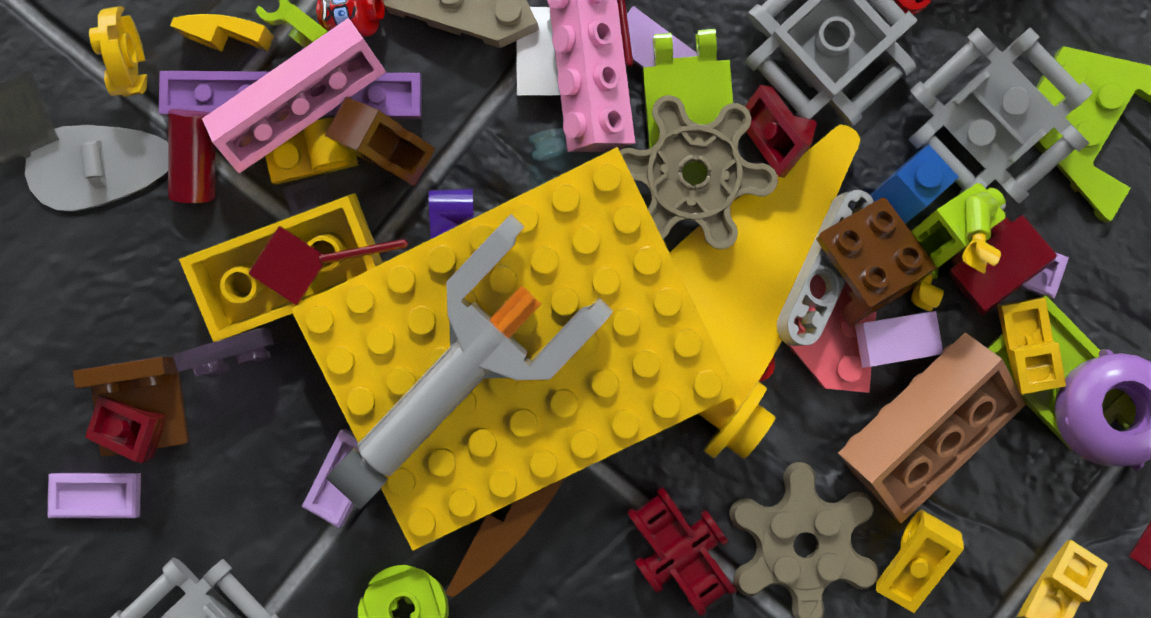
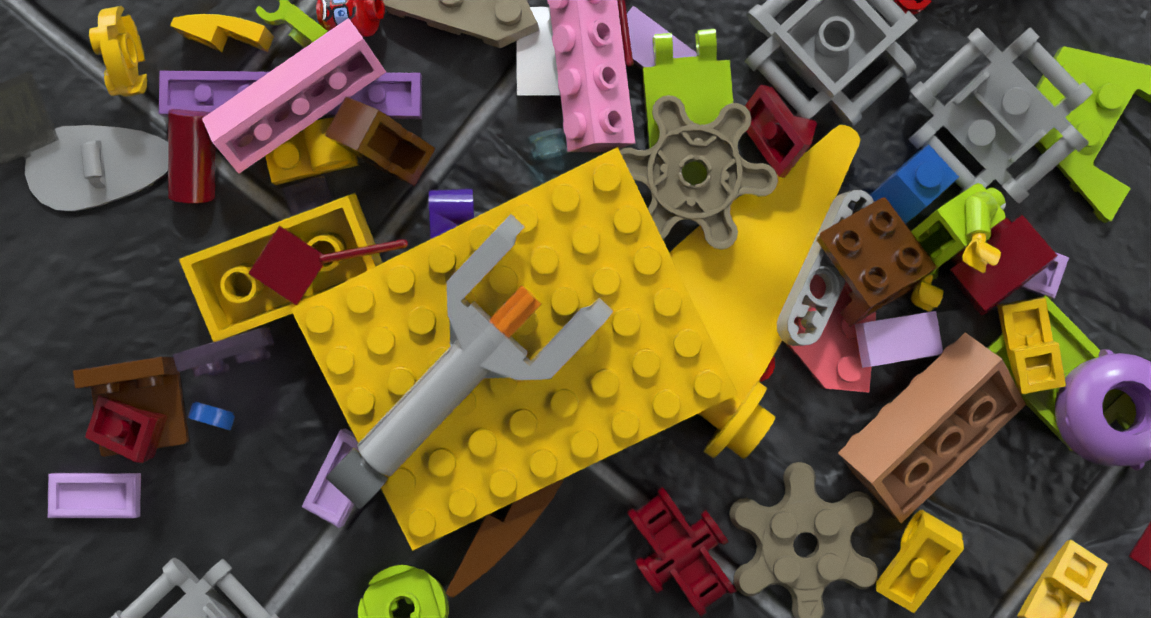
none -> blue tile [188,402,235,430]

